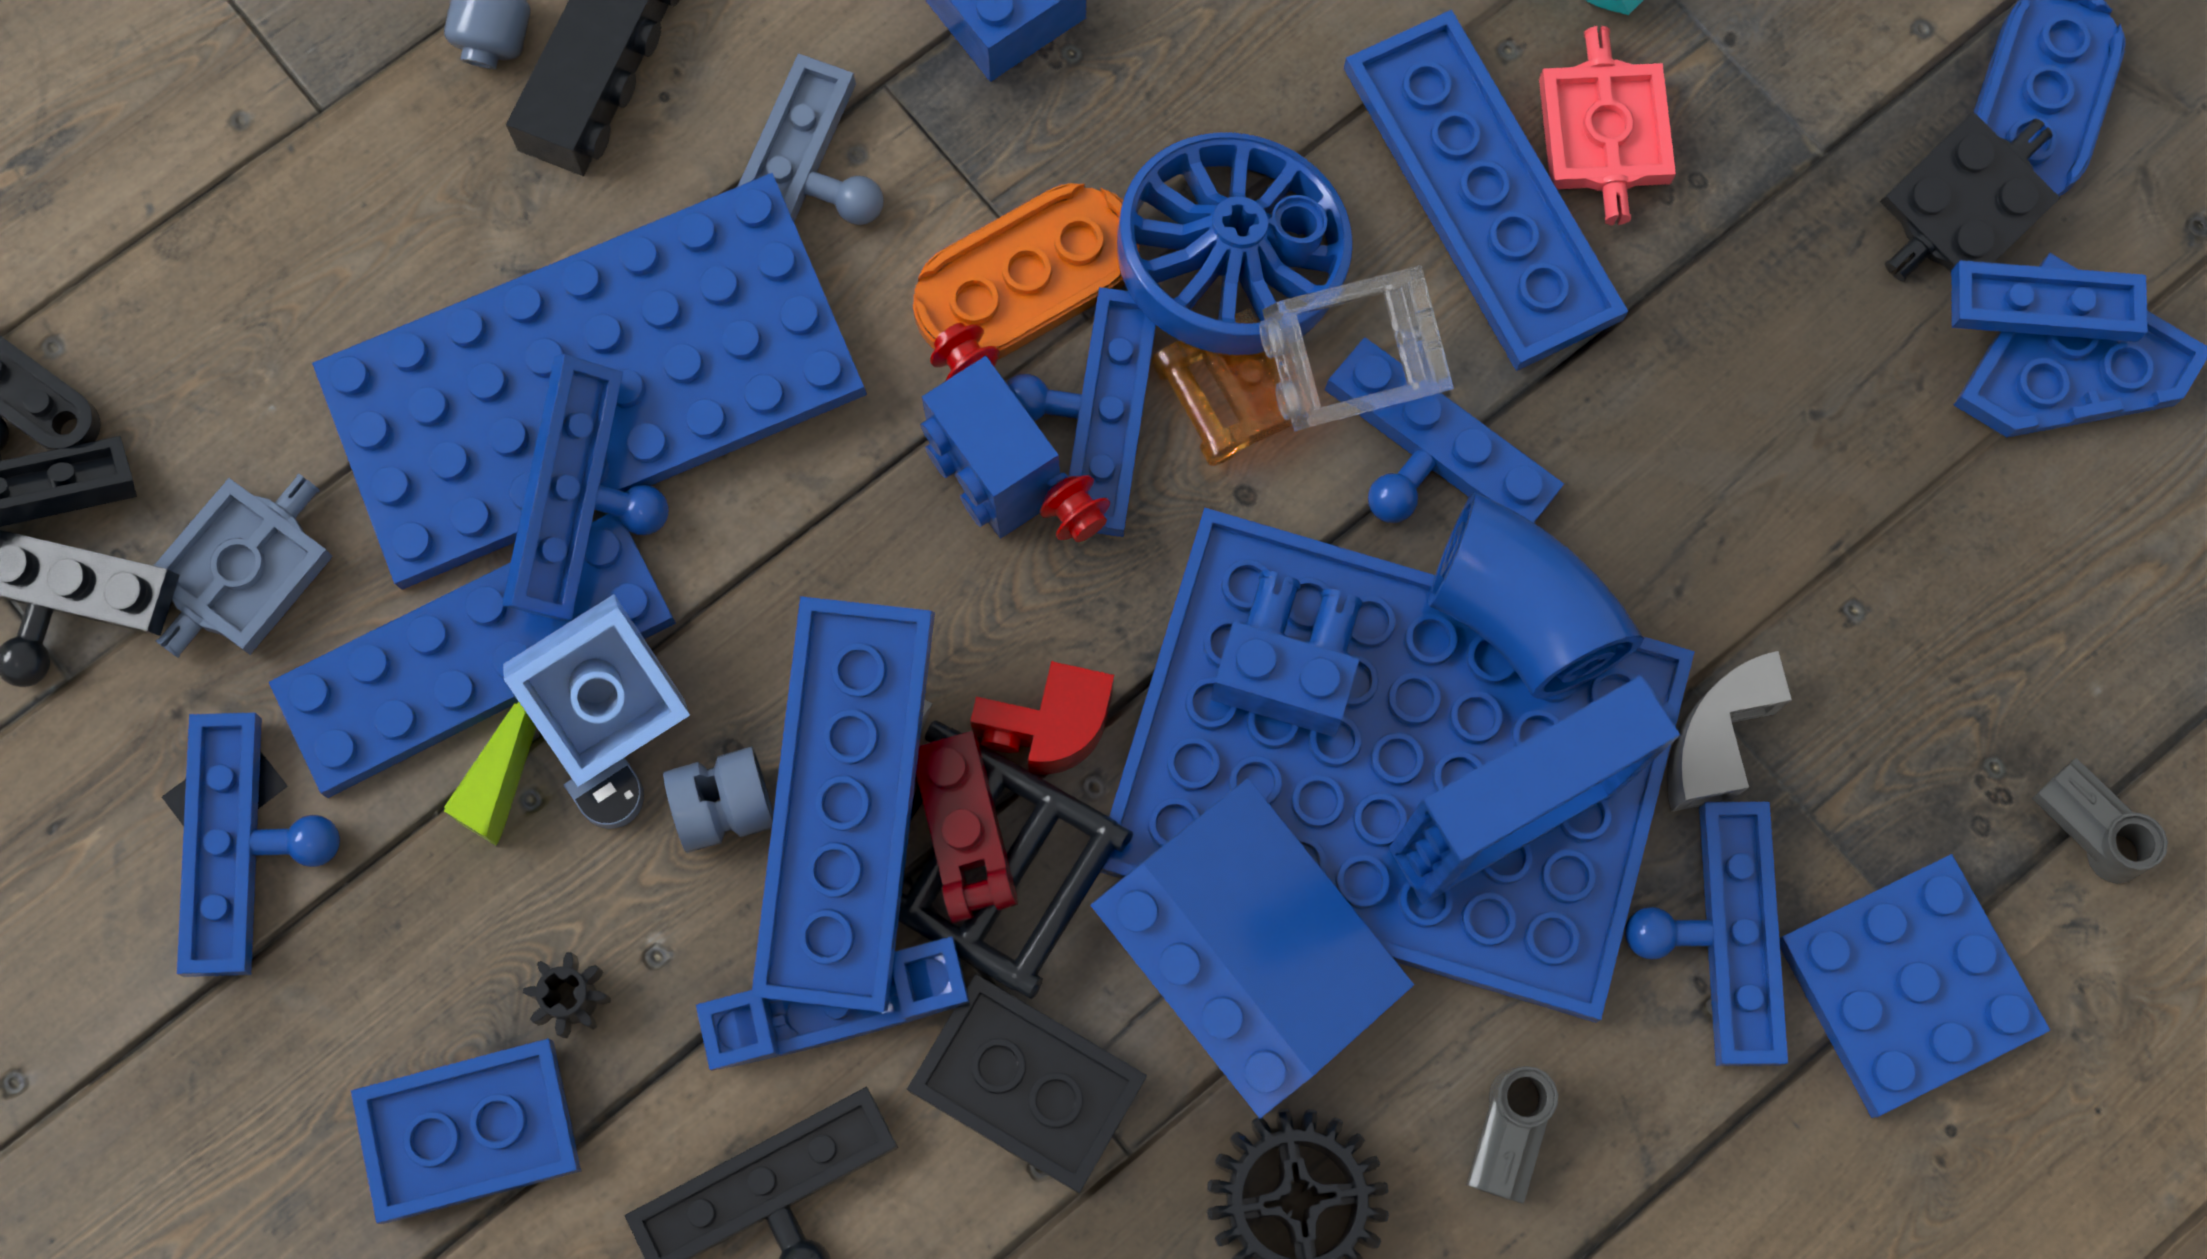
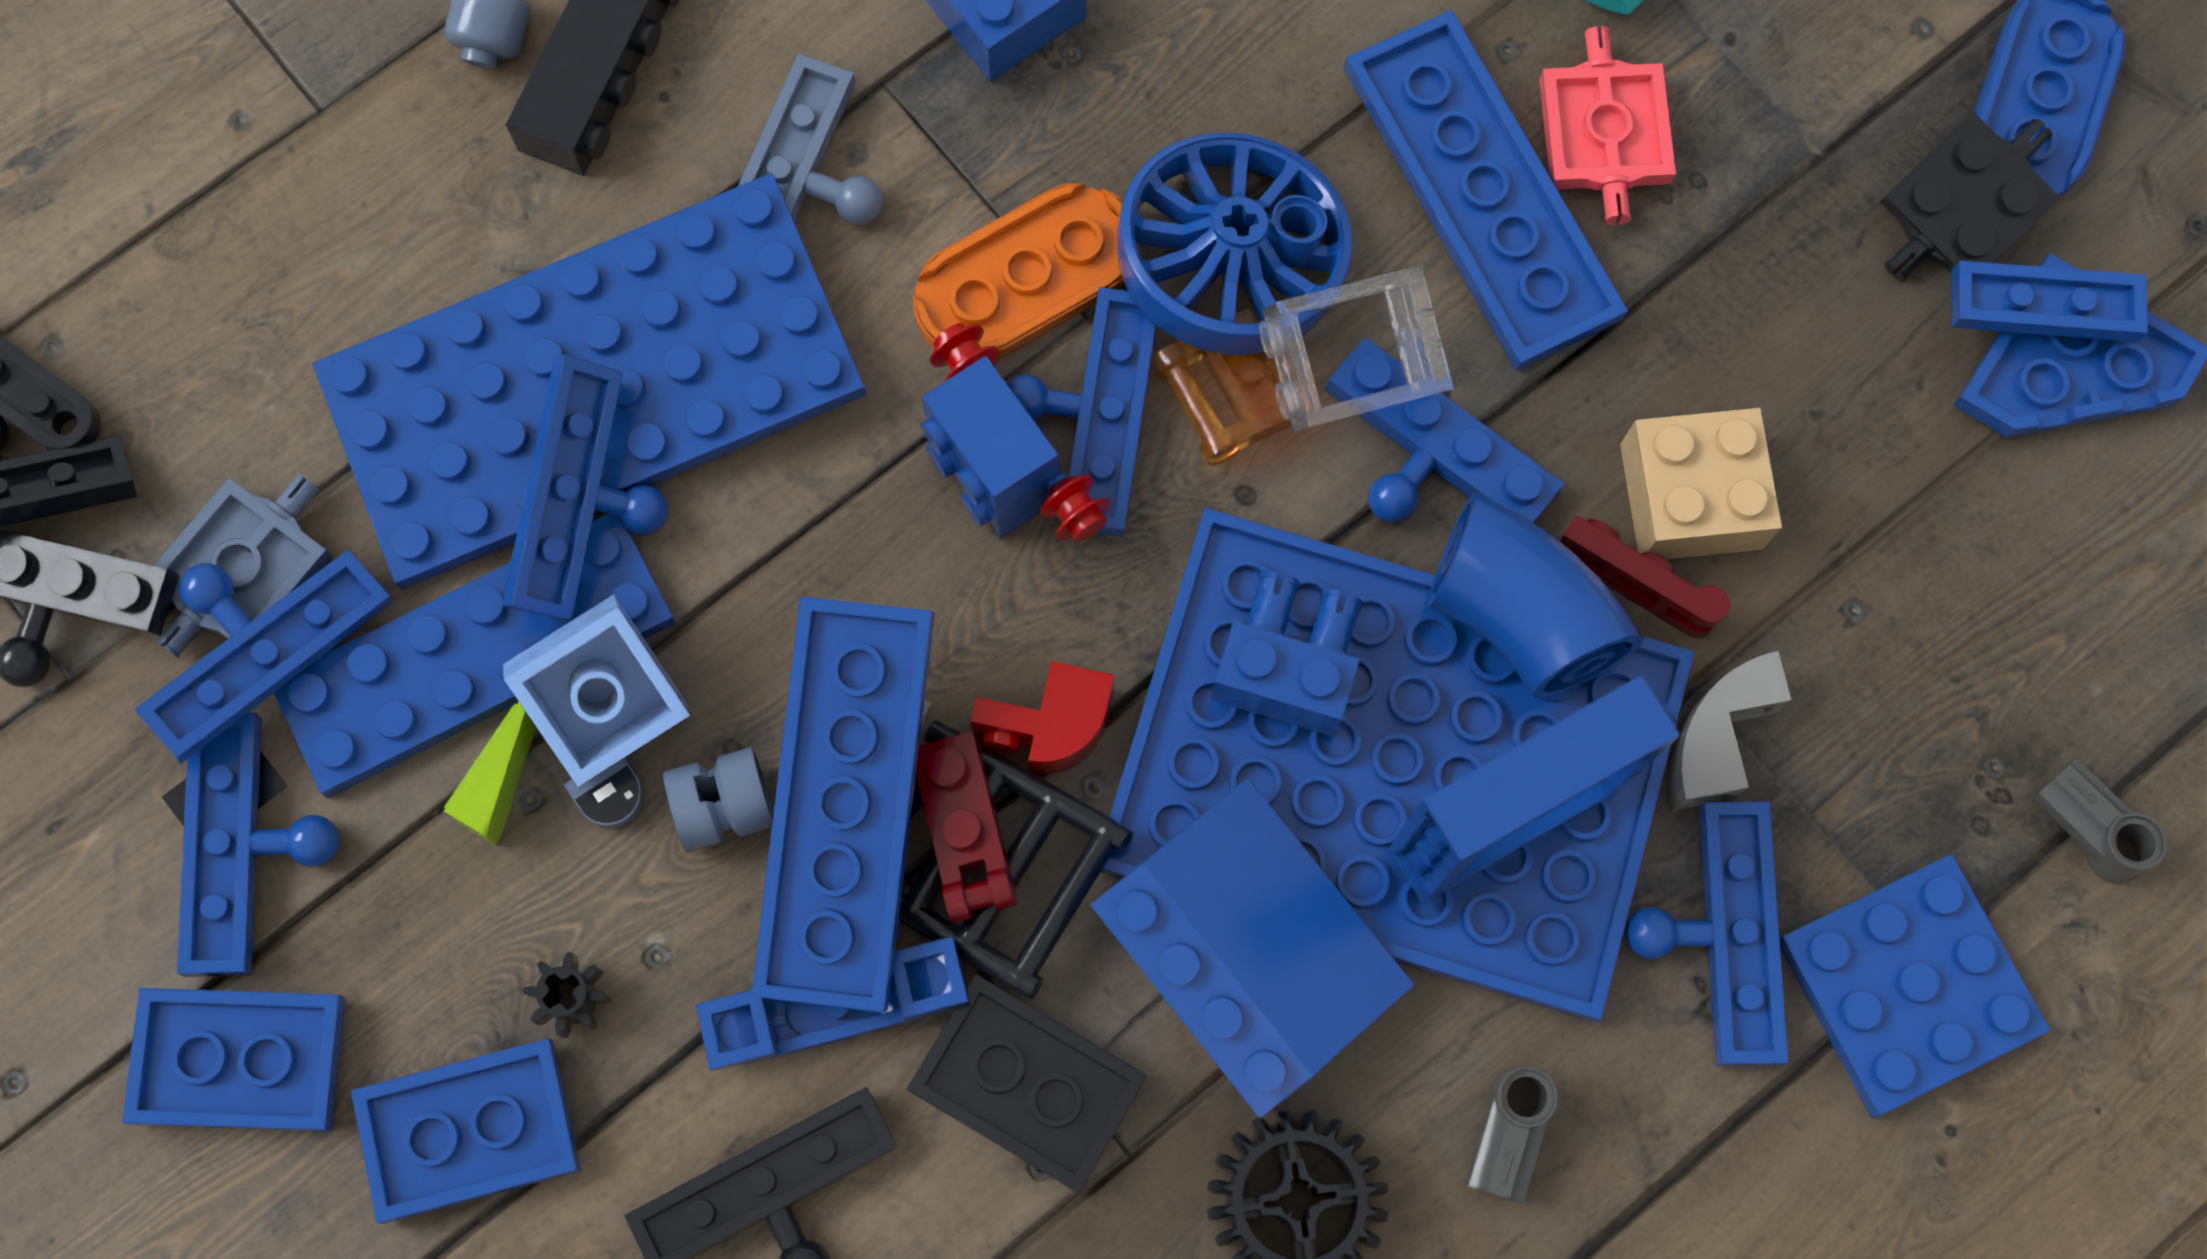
none -> blue plate [122,988,346,1132]
none -> blue plate [134,549,391,764]
none -> dark red plate [1560,515,1730,638]
none -> tan brick [1620,408,1782,560]

